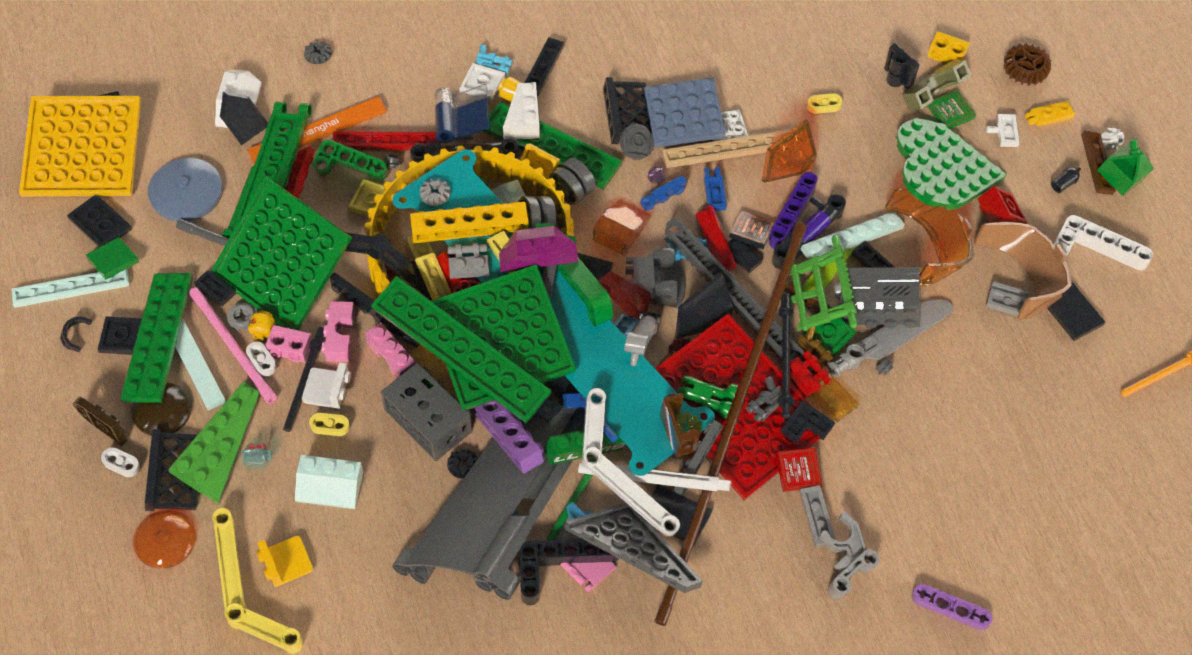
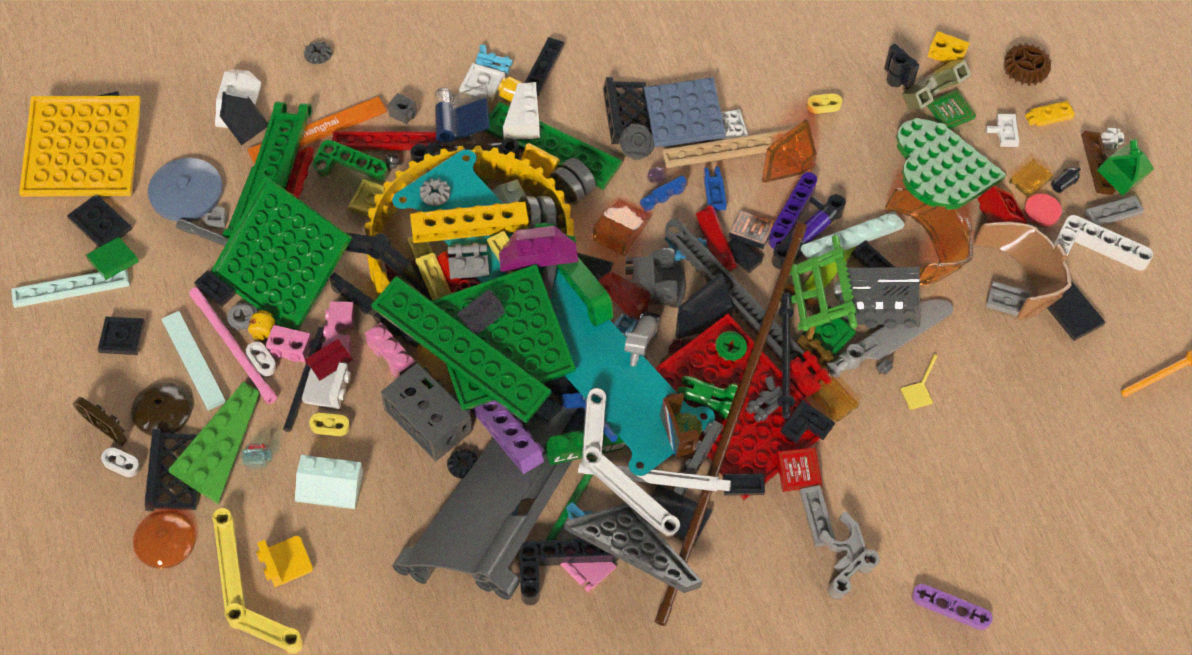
black helmet [60,316,92,352] -> none
green plate [121,273,193,402] -> none
none -> light grey tile [204,206,227,228]
none -> dark red panel [304,339,353,381]
none -> dark grey brick [388,93,417,124]
none -> hinge [458,290,505,335]
none -> green gear [715,331,747,362]
none -> black tile [722,474,765,496]
none -> light yellow piece [900,354,937,410]
none -> clear yellow plate [1009,159,1054,198]
none -> coral tile [1024,194,1062,227]
none -> light grey plate [1084,196,1144,226]

